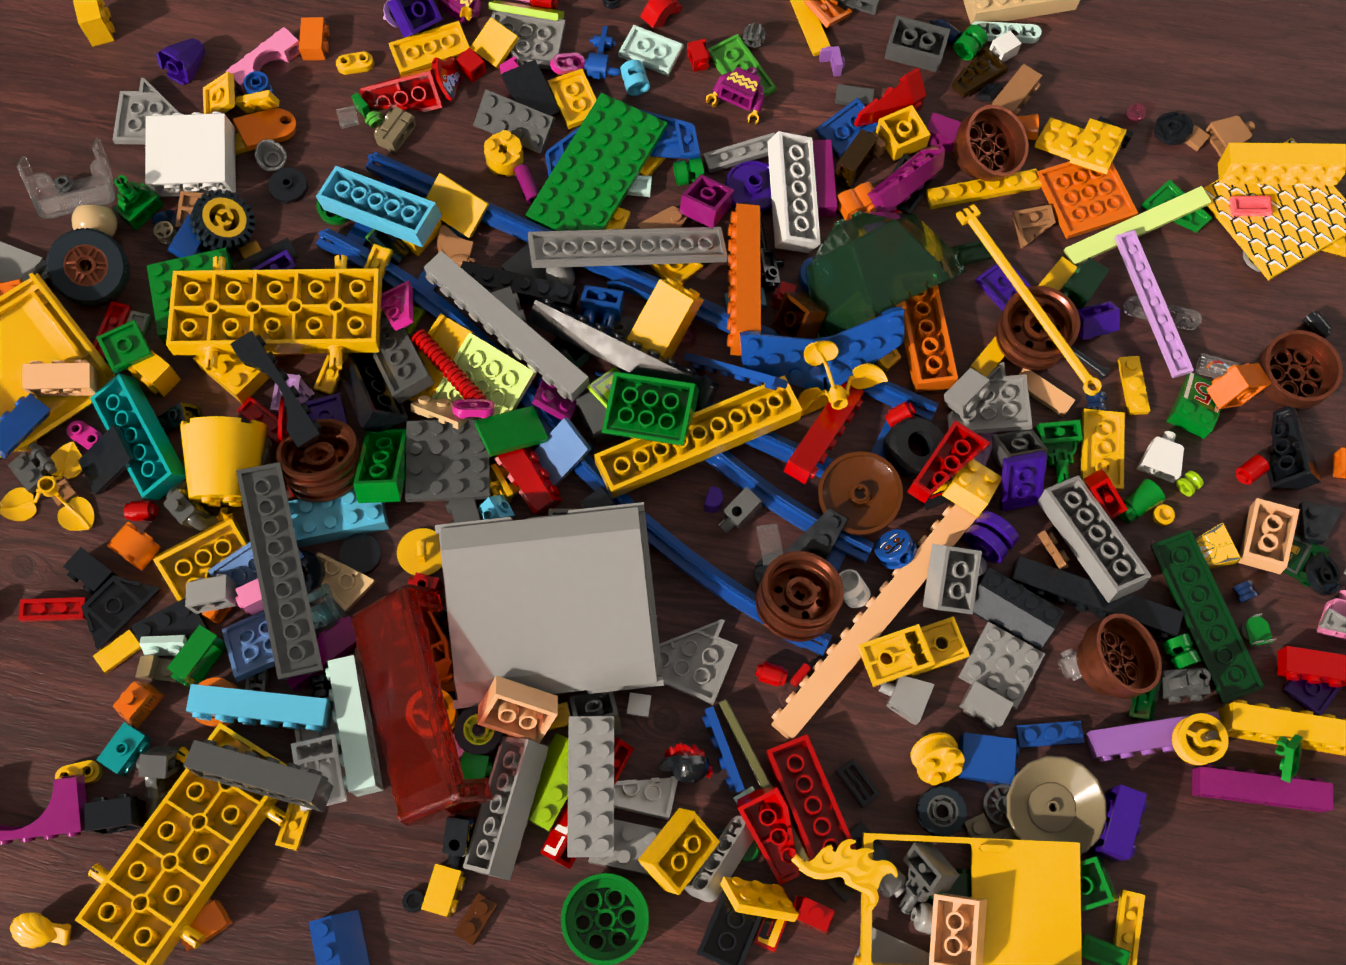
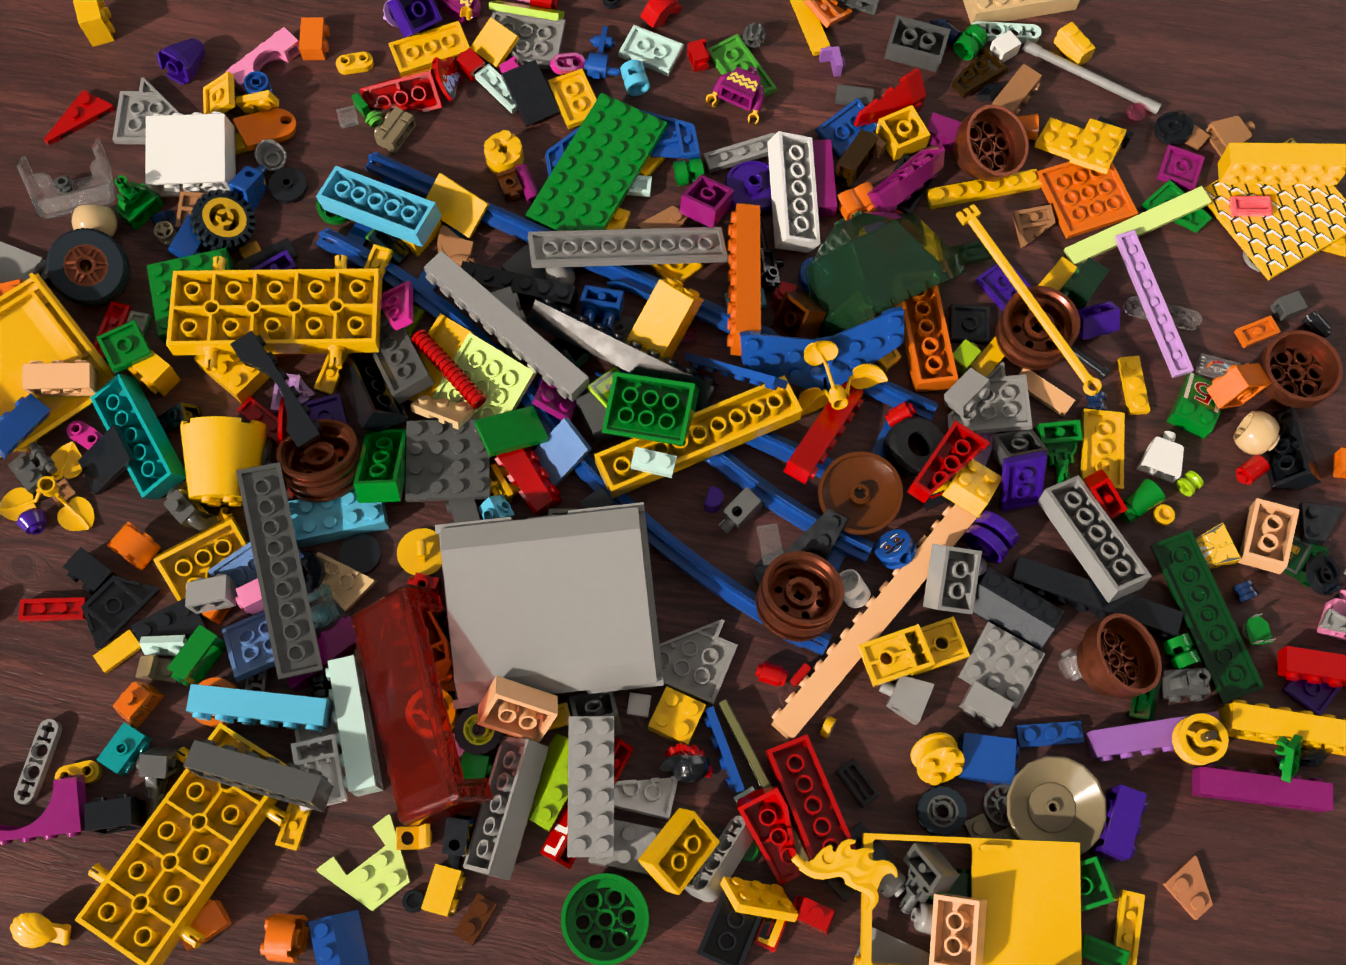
red brick [124,500,159,522] -> none
dark pink plate [452,399,495,419] -> none
dark grey plate [473,89,555,154] -> none
medium nougat wing [1037,530,1070,571] -> none
none -> light grey beam [14,719,62,805]
none -> dark purple cone [17,508,47,535]
none -> red wing [43,90,115,145]
none -> blue torso [228,165,268,212]
none -> orange brick [260,913,309,963]
none -> yellowish green wing [316,814,411,911]
none -> yellow bracket [396,823,432,850]
none -> light aqua plate [475,64,517,114]
none -> reddish brown brick [496,168,524,202]
none -> light aqua plate [631,447,677,478]
none -> yellow brick [648,686,706,745]
none -> yellow tile [820,716,837,739]
none -> black tile [949,304,990,345]
none -> lime brick [953,339,981,375]
none -> light grey piece [1022,40,1162,114]
none -> yellow brick [1053,22,1096,66]
none -> magenta plate [1156,144,1205,191]
none -> nougat wing [1162,855,1213,920]
none -> tan wheel [1233,411,1280,455]
none -> orange plate [1234,315,1281,349]
none -> dark grey brick [1270,291,1308,323]
none -> black tile [1274,750,1328,767]

